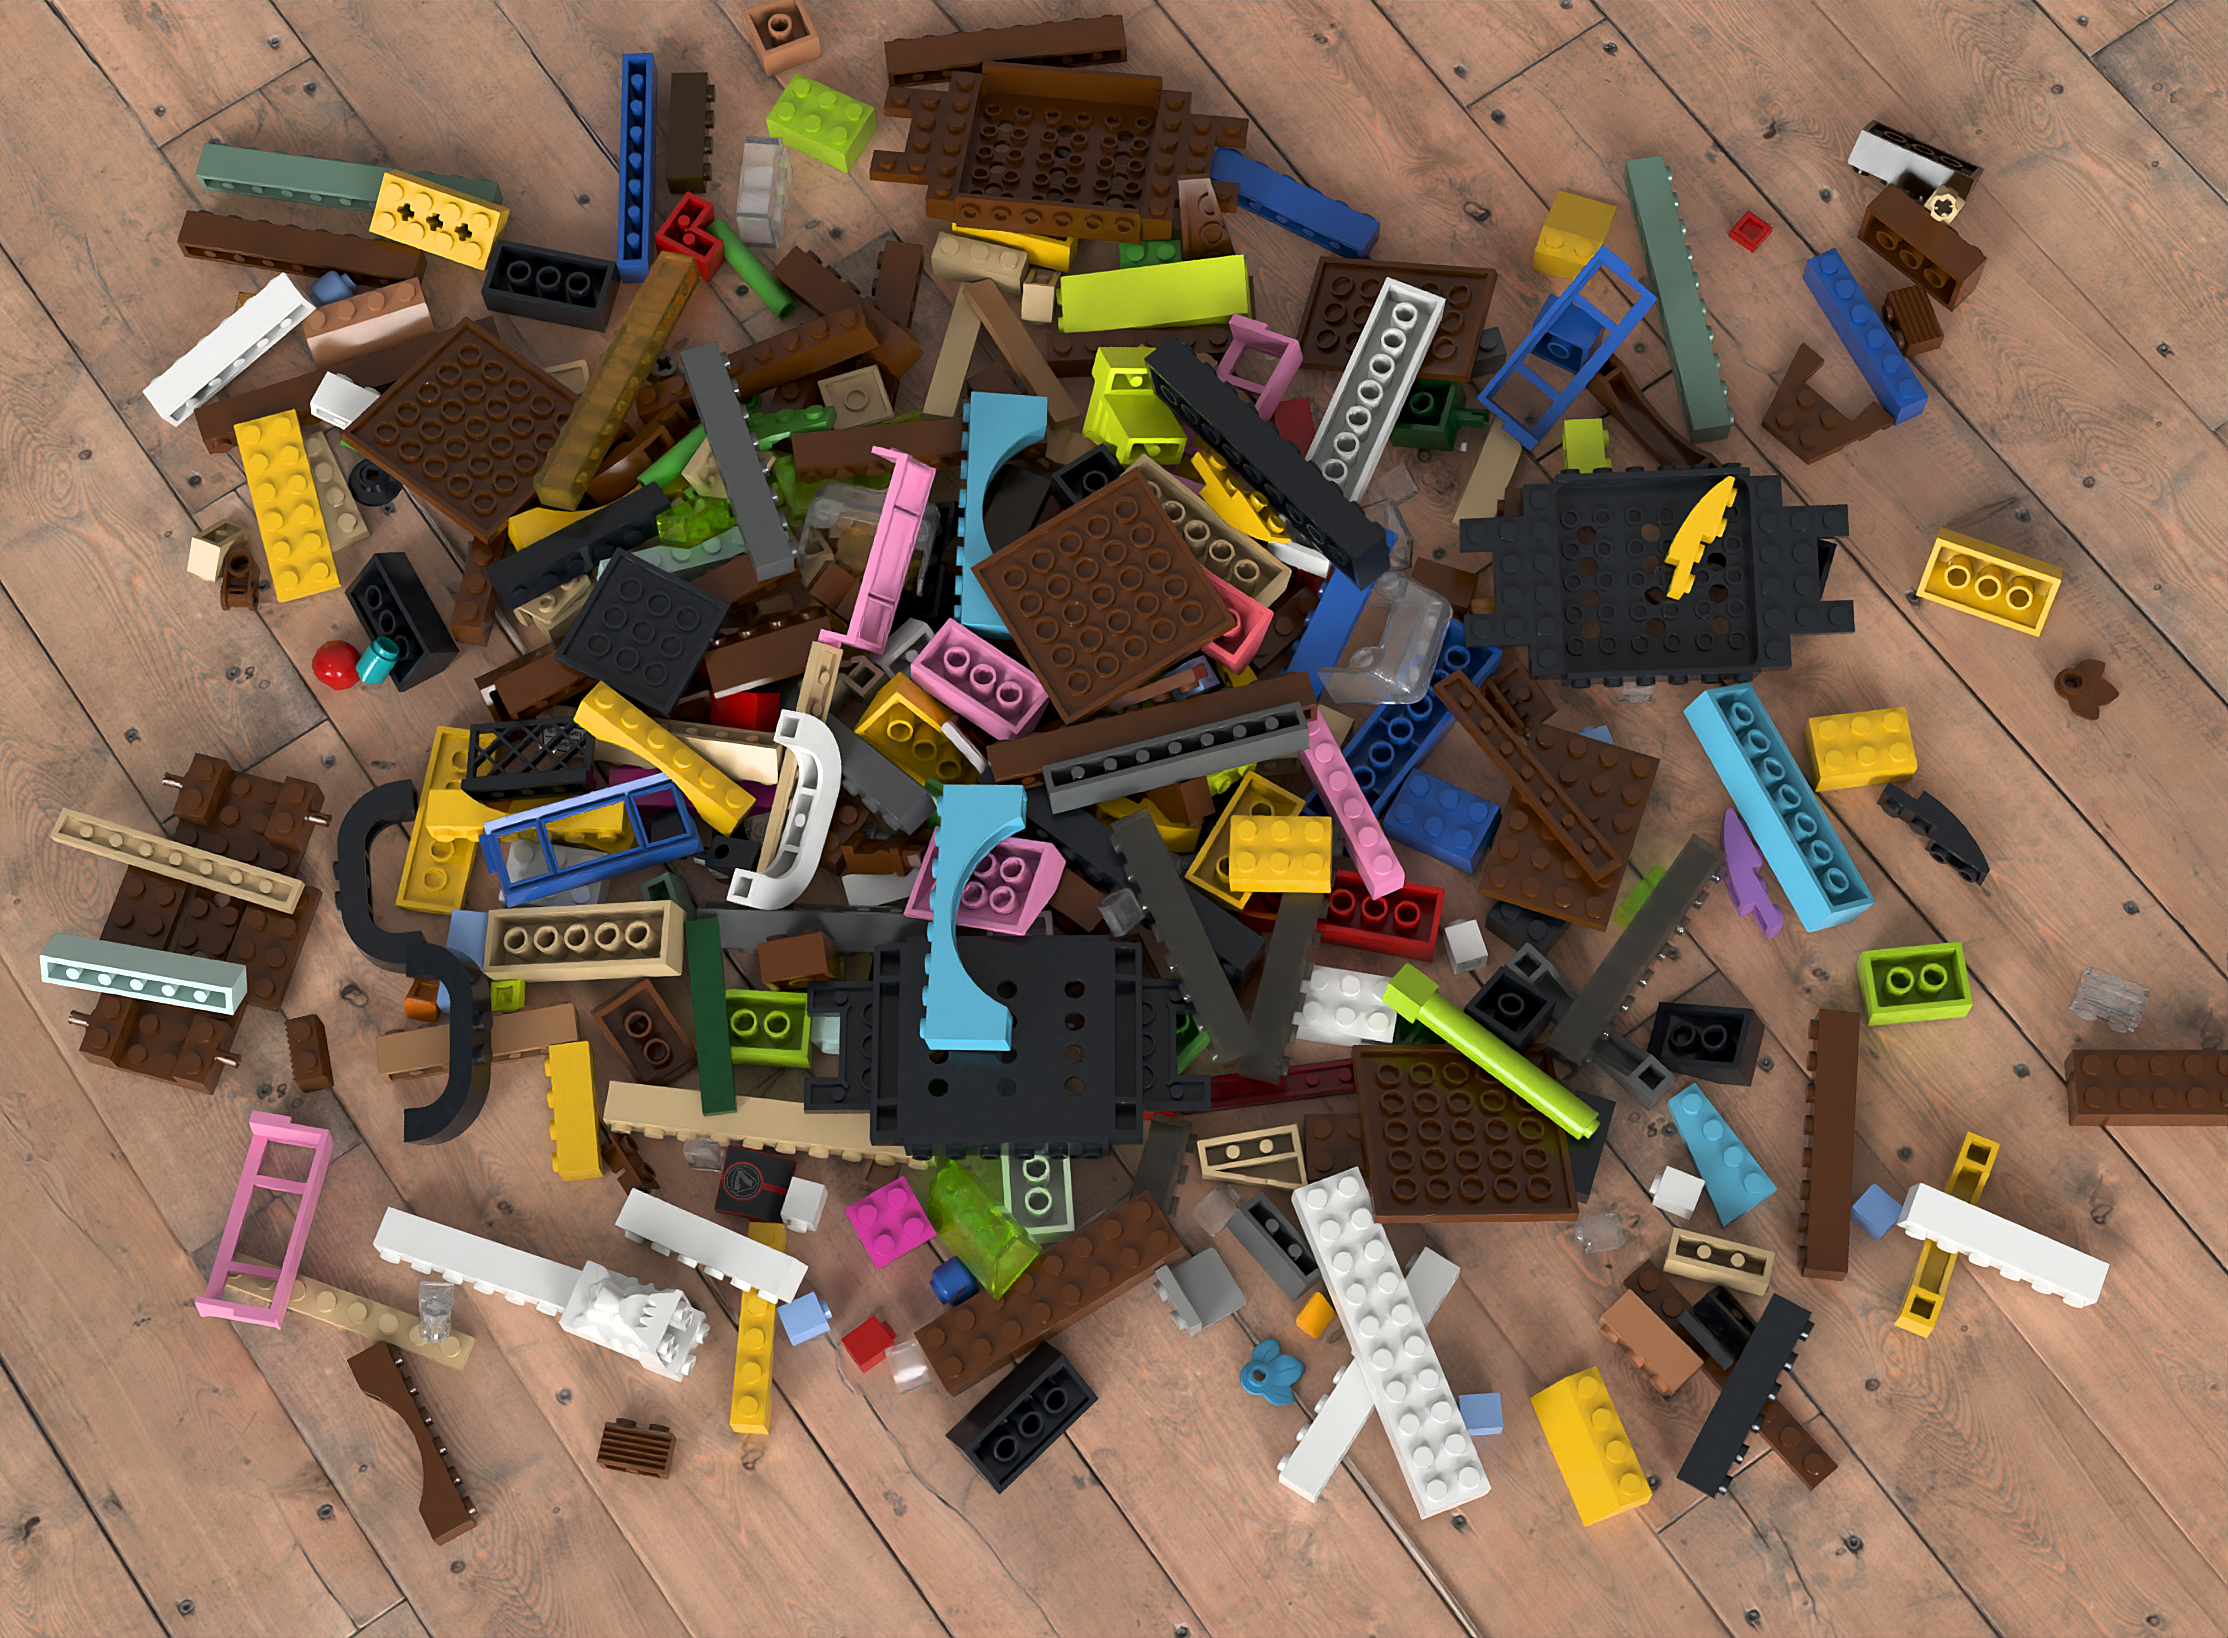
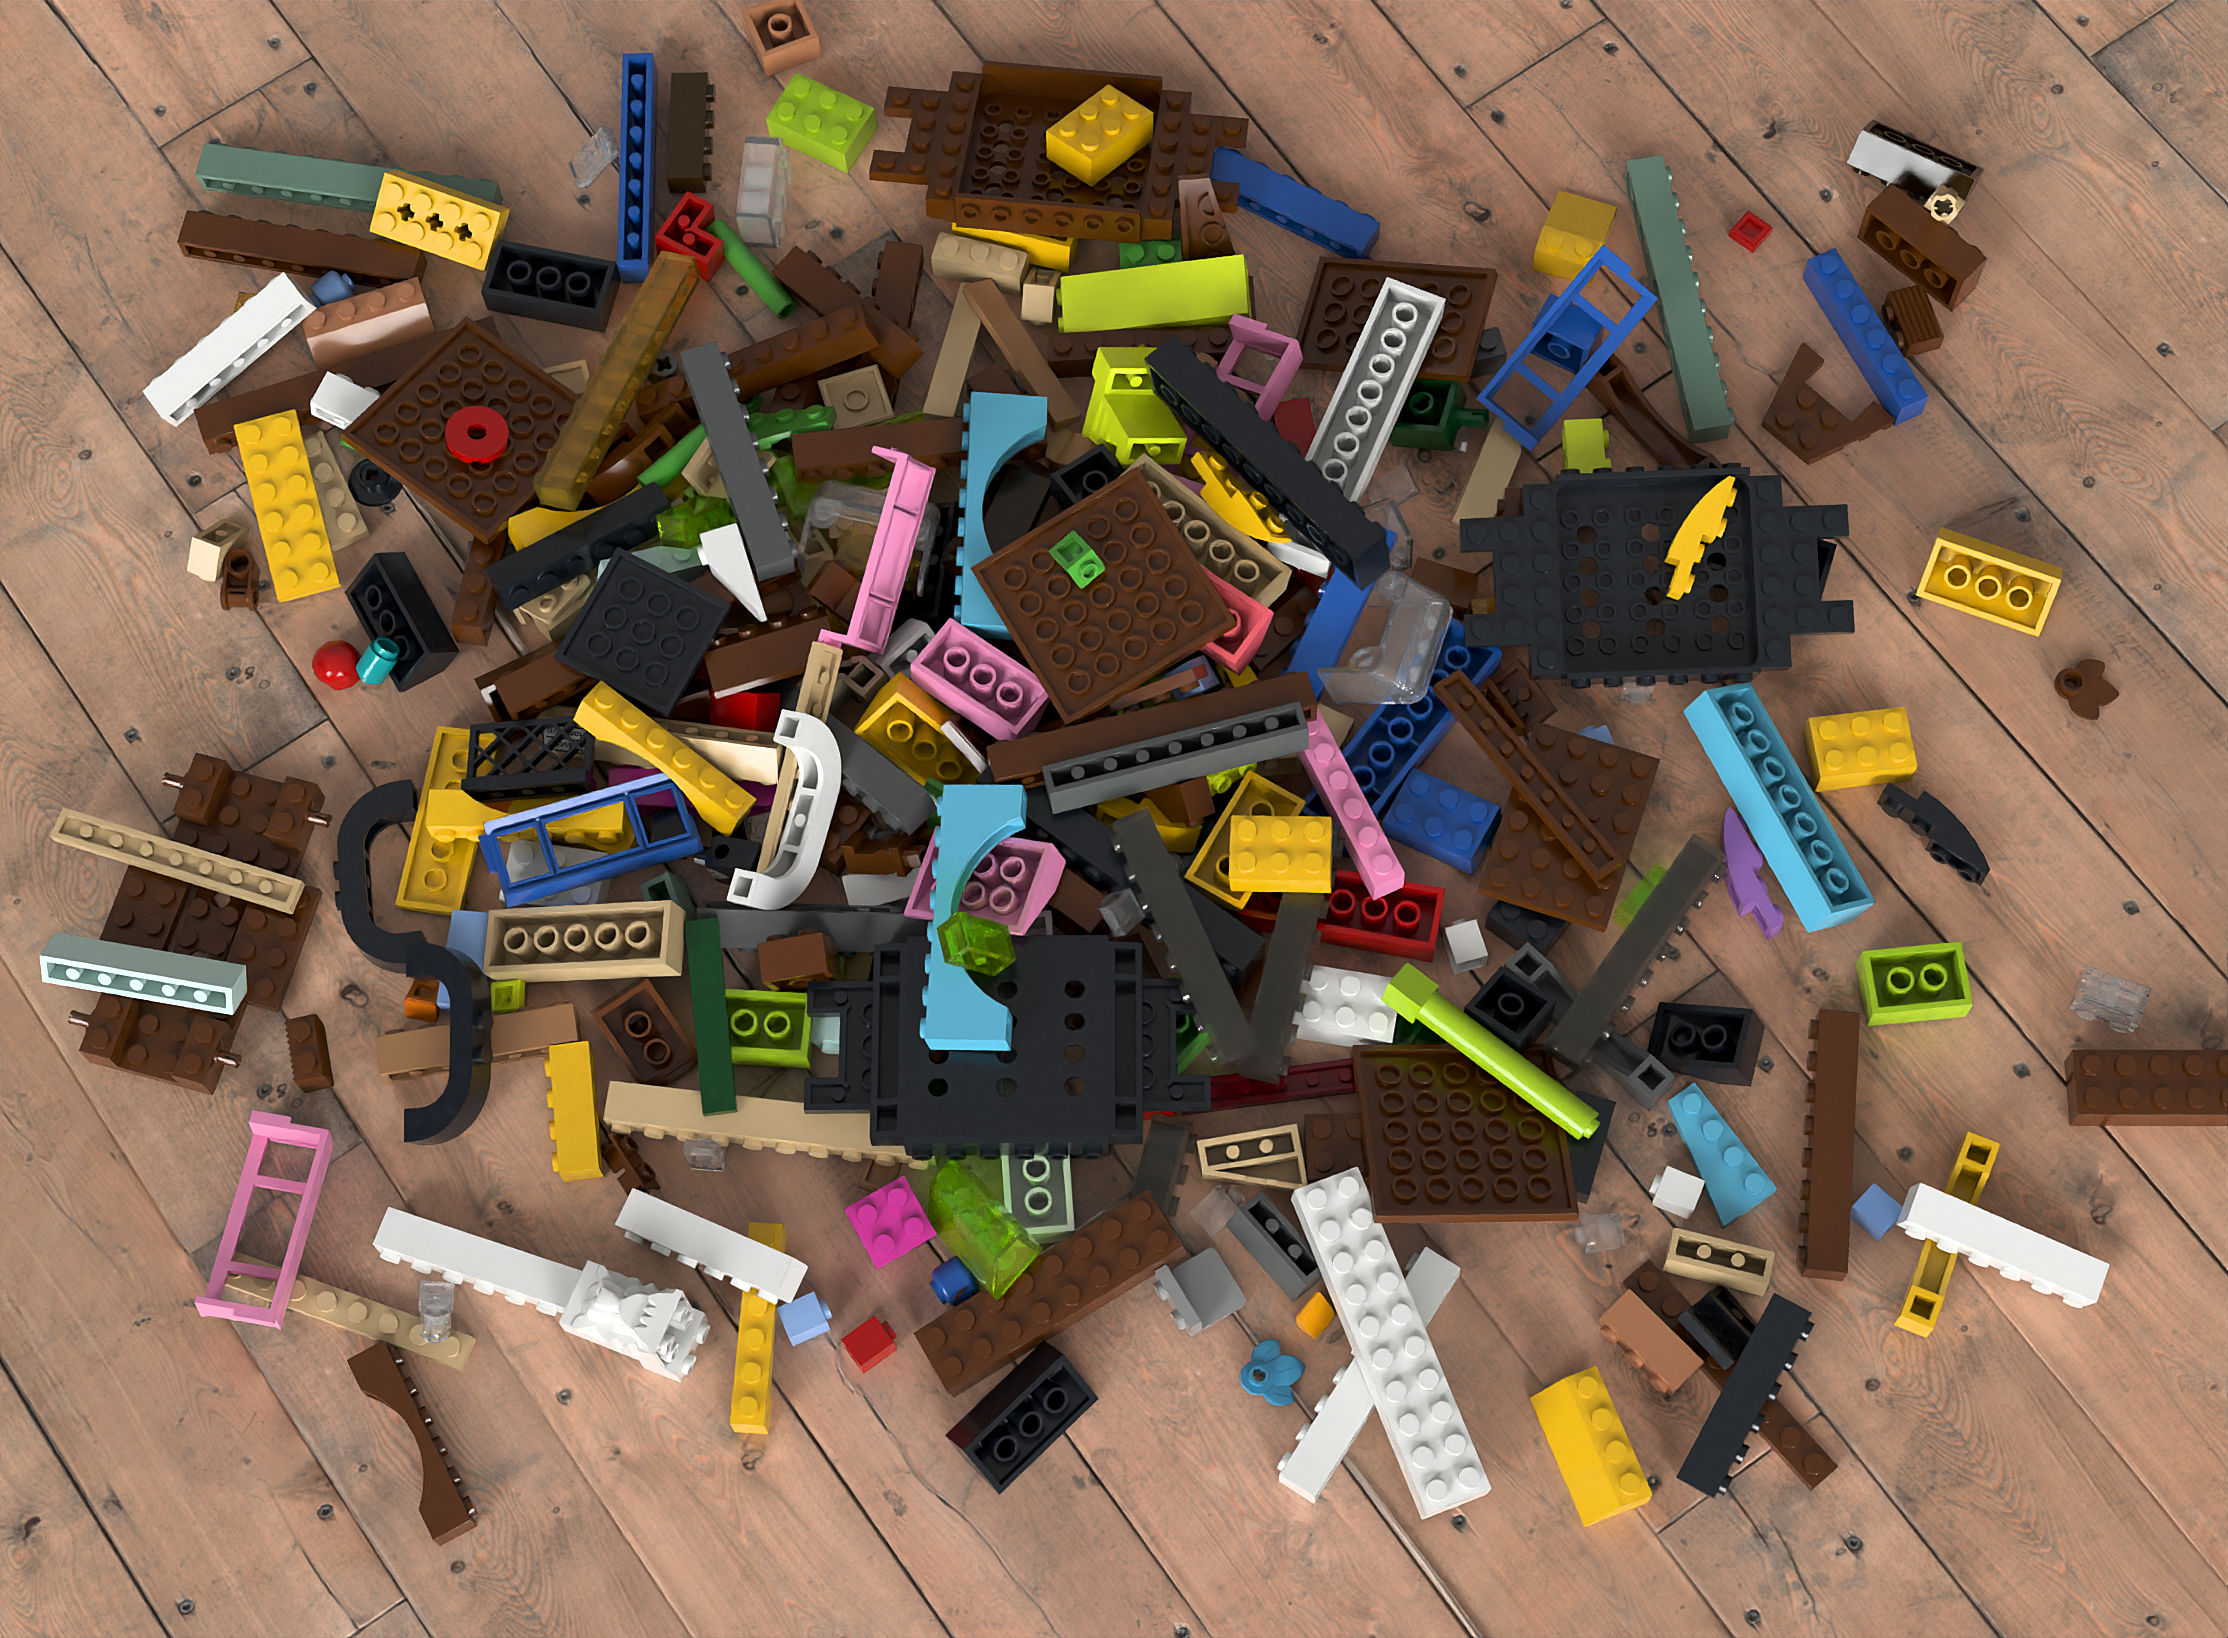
reddish brown brick [597,1418,677,1480] -> none
black slope [714,1145,797,1225] -> none
white brick [780,1177,828,1233] -> none
reddish brown brick [884,14,1127,87] -> none
clear brick [884,1339,932,1395] -> none
light blue brick [1456,1392,1504,1436] -> none
none -> red tile [445,405,509,464]
none -> clear plate [569,126,620,189]
none -> white slope [697,523,767,622]
none -> clear neon green brick [937,911,1016,976]
none -> yellow brick [1046,84,1153,187]
none -> bright green bracket [1049,530,1105,589]

